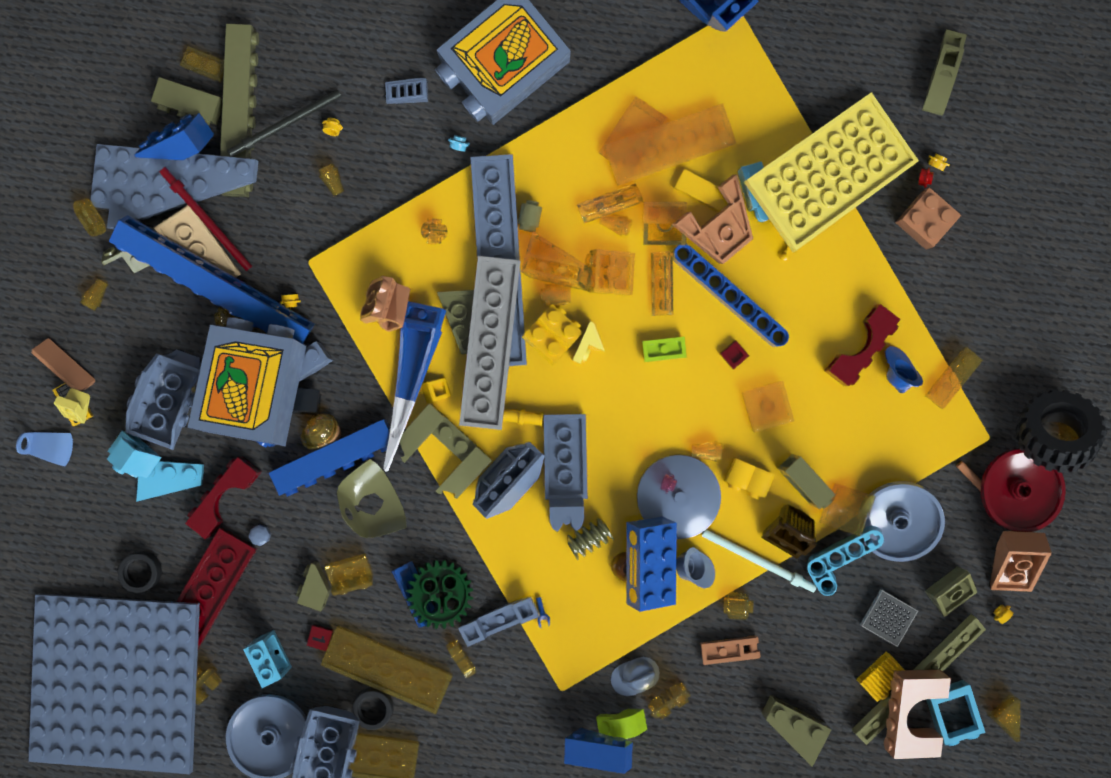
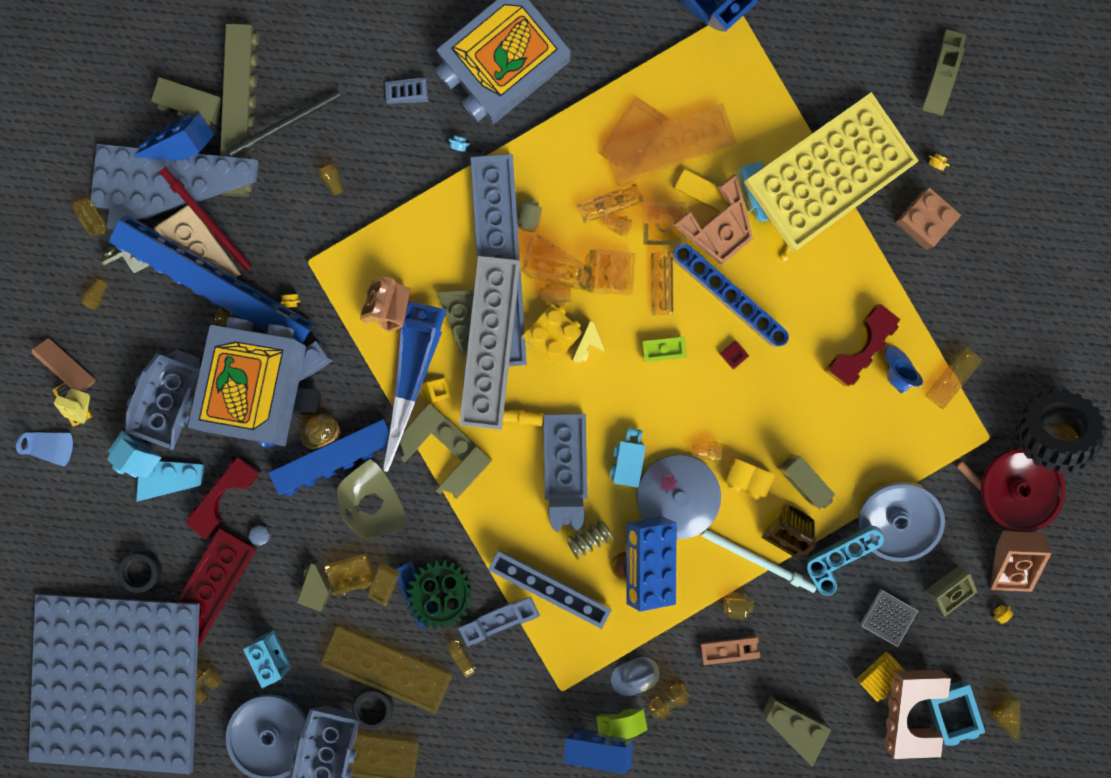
clear yellow plate [180,46,224,83] -> none
dark red tile [306,624,333,651] -> none
yellow plate [322,118,343,136] -> none
clear yellow gear [421,218,448,245] -> none
sand blue wedge [473,442,544,519] -> none
blue hand [536,597,550,628] -> none
sand blue piece [676,547,715,589] -> none
clear yellow plate [742,381,794,432] -> none
clear yellow slope [819,483,876,536] -> none
olive plate [851,614,986,745] -> none
red plate [918,167,934,188] -> none
none -> clear yellow tile [368,563,400,607]
none -> sand blue brick [488,548,612,629]
none -> medium azure brick [610,427,646,487]

